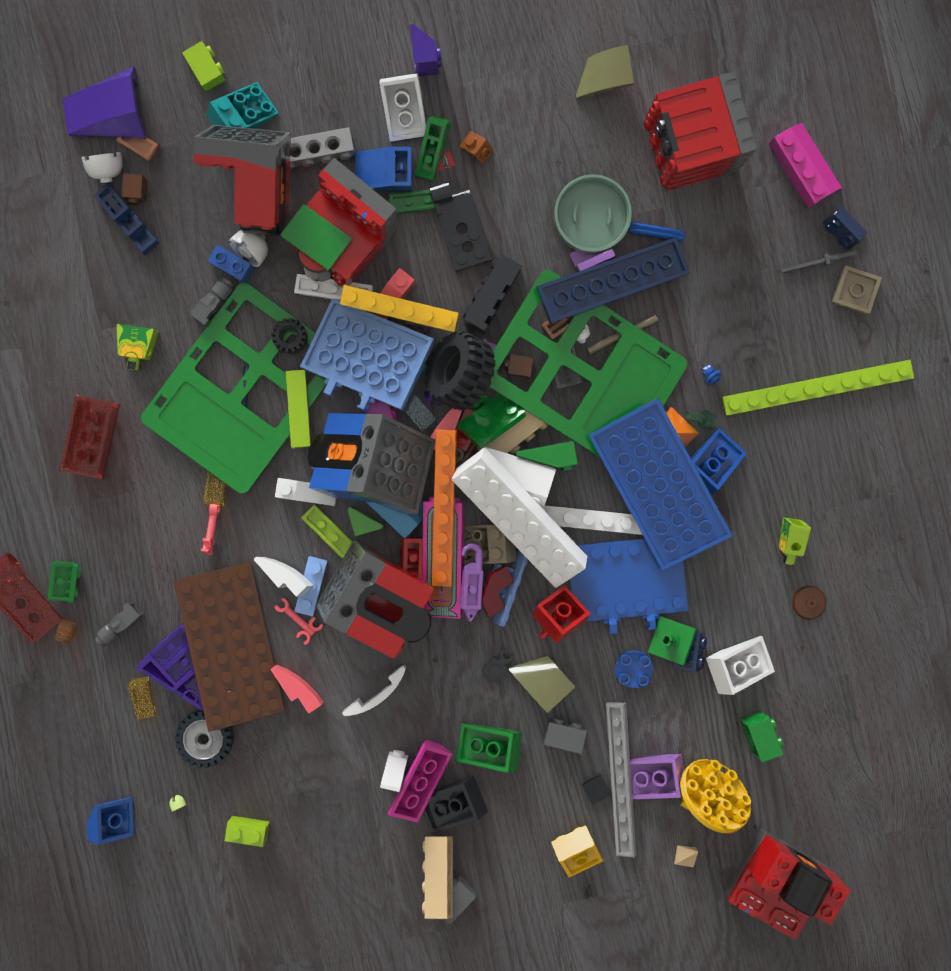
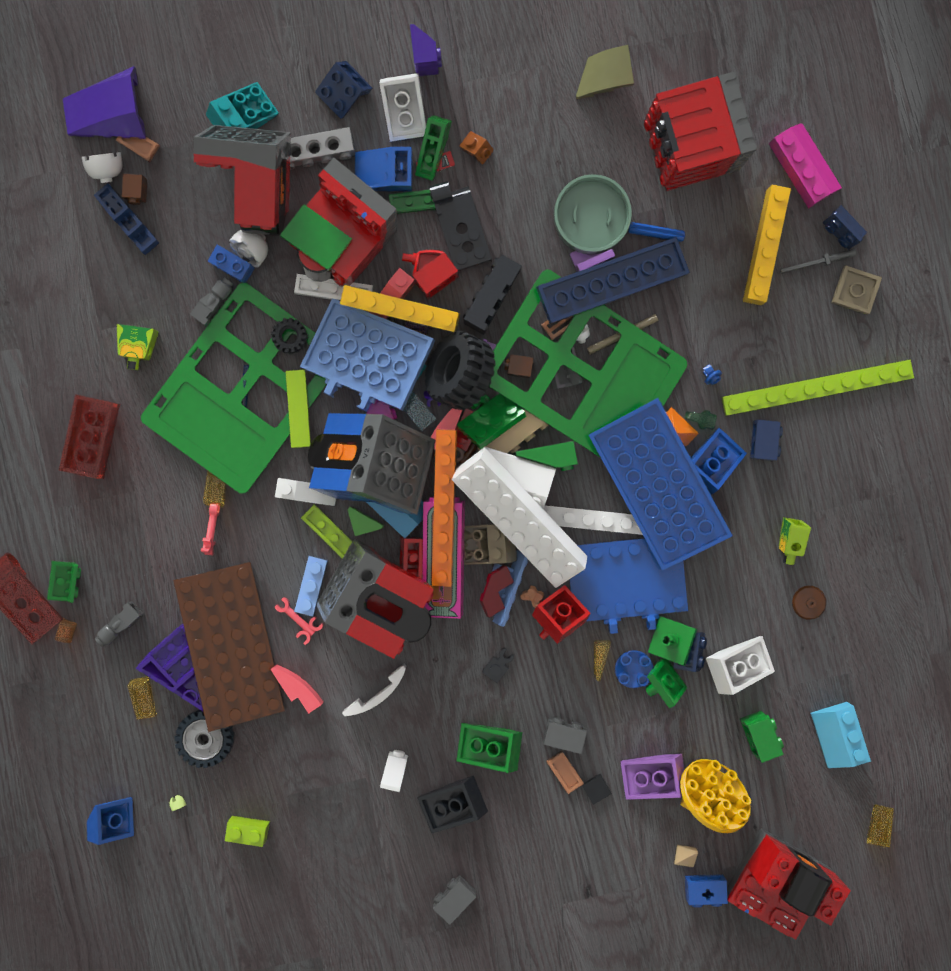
lime brick [182,41,226,92] -> none
white slope [254,557,314,597] -> none
dark pink slope [388,739,452,823] -> none
tan brick [422,836,453,919] -> none
medium lavender plate [460,543,483,622] -> none
olive slope [509,655,575,713] -> none
yellow slope [551,826,603,878] -> none
light grey tile [606,702,637,858] -> none
none -> dark blue bracket [315,61,373,119]
none -> red piece [402,250,459,300]
none -> nougat piece [520,586,544,608]
none -> nougat tile [547,751,584,794]
none -> clear yellow slope [594,640,611,681]
none -> green tile [646,658,687,708]
none -> blue brick [685,874,728,907]
none -> yellow brick [743,185,791,305]
none -> dark blue brick [750,420,783,461]
none -> medium azure slope [811,702,871,768]
none -> clear yellow slope [867,805,894,848]

